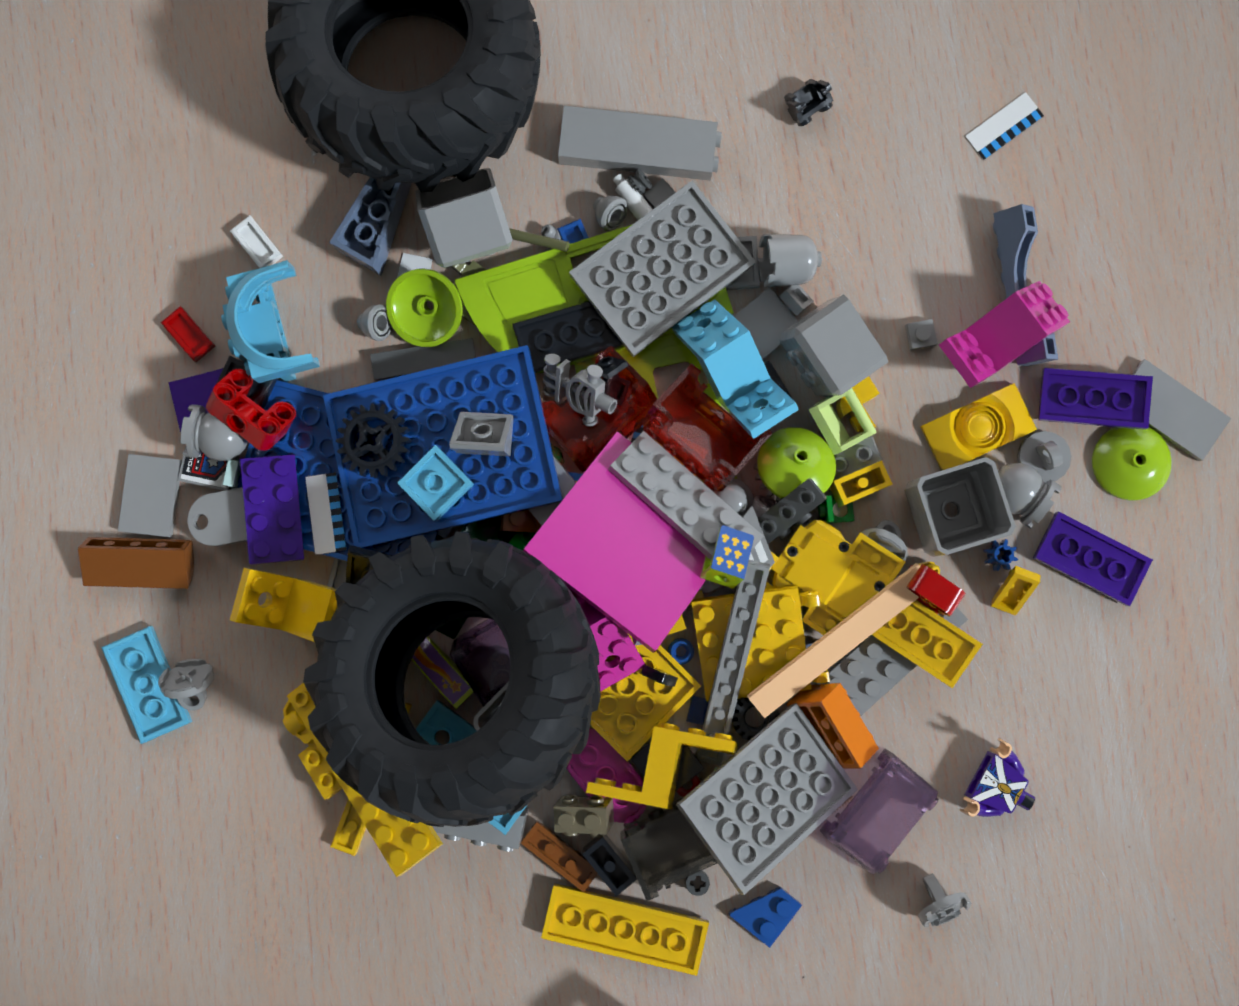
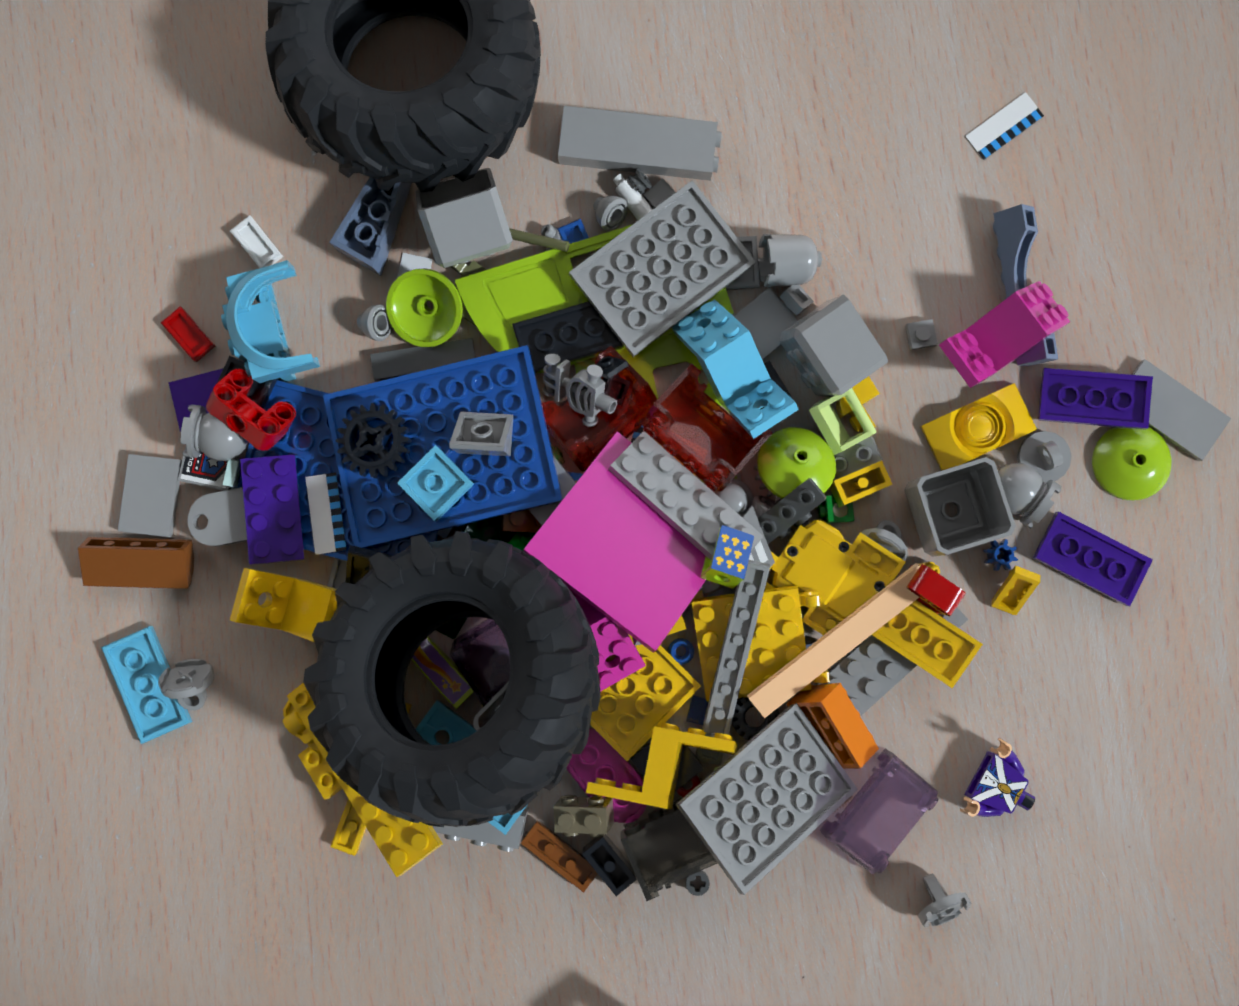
yellow plate [541,883,709,976] -> none
black tile [641,664,678,687] -> none
blue wing [729,886,802,948] -> none
black piece [784,79,834,126] -> none

